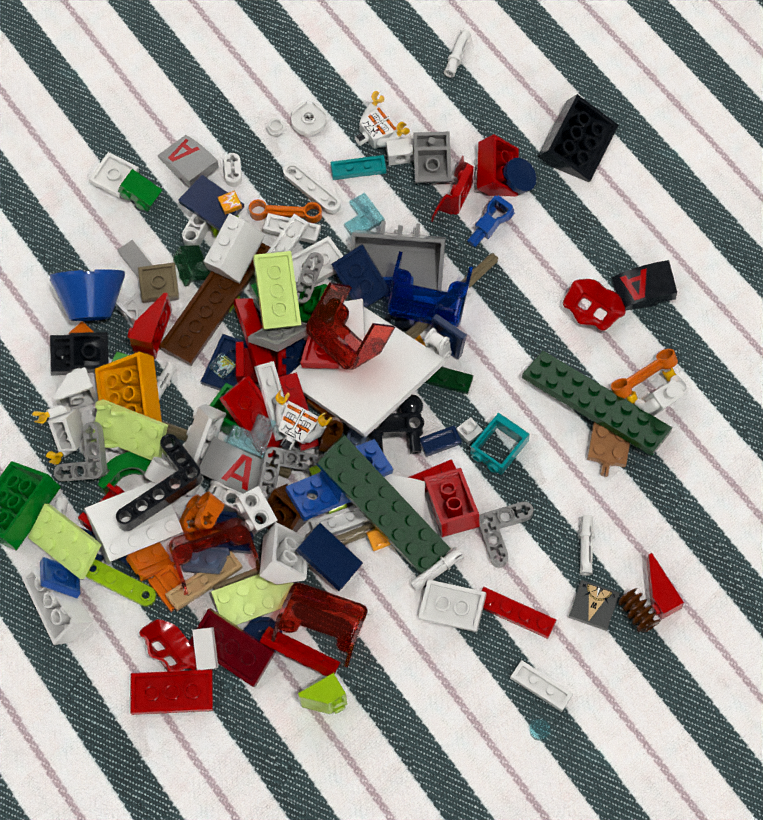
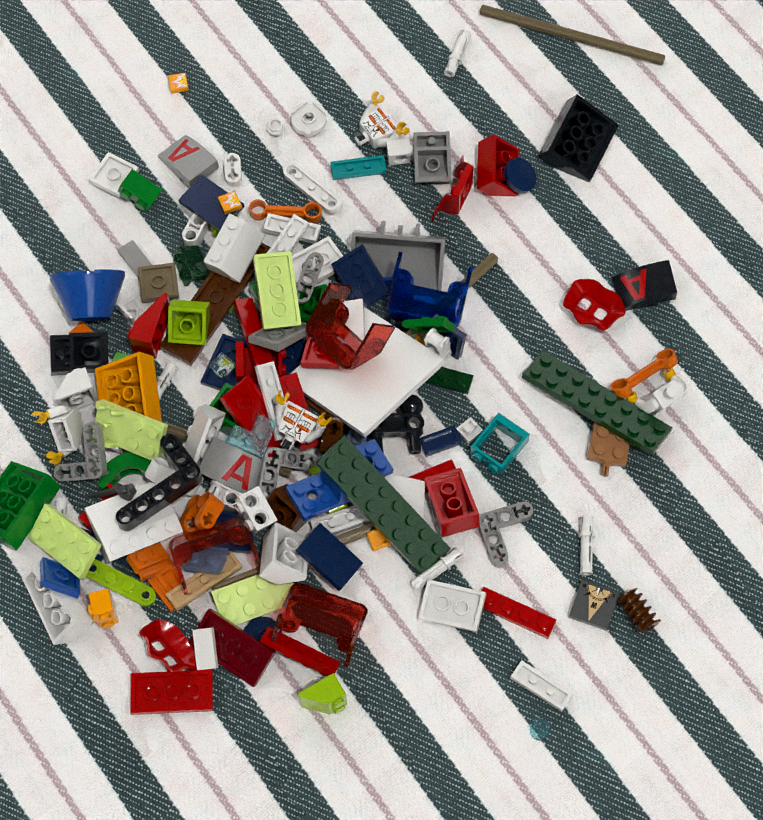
clear light blue tile [344,192,385,237] -> none
blue piece [467,195,515,248] -> none
red slope [646,553,684,620] -> none
none -> dark grey sword [86,483,137,501]
none -> light orange brick [87,588,119,628]
none -> light orange tile [168,73,189,94]
none -> lime slope [168,300,210,345]
none -> green hinge [402,316,455,334]
none -> dark tan axle [480,5,665,65]

